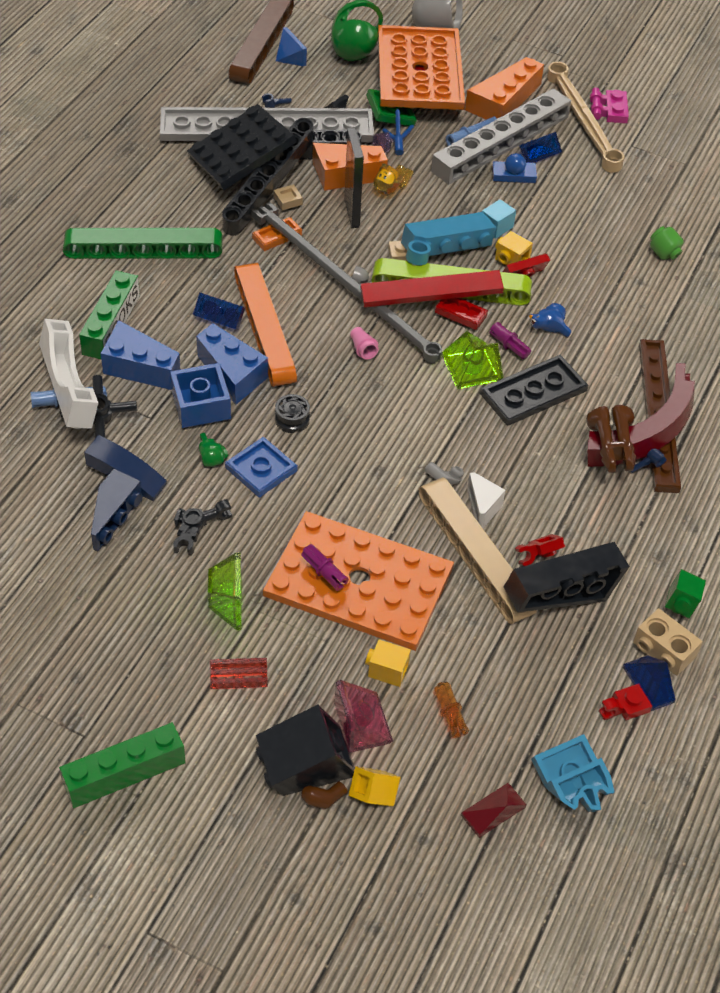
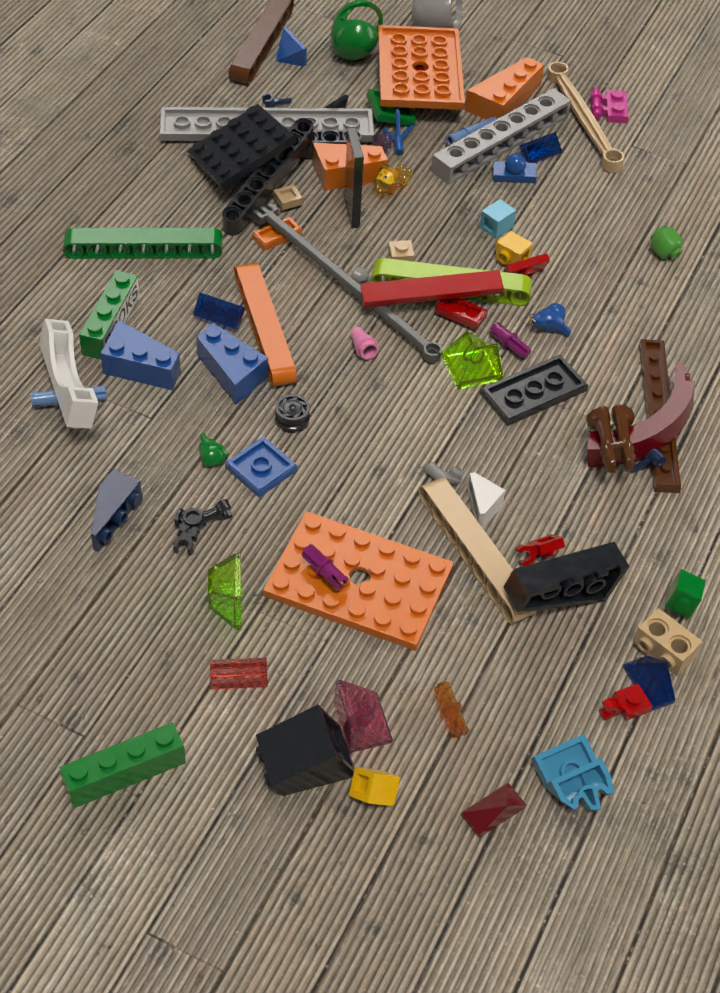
black bar [60,375,138,438] -> none
dark blue slope [84,435,167,501] -> none
blue brick [170,363,231,428] -> none
reddish brown arm [301,781,348,809] -> none
yellow brick [365,639,411,687] -> none
dark azure hinge [401,212,496,265] -> none

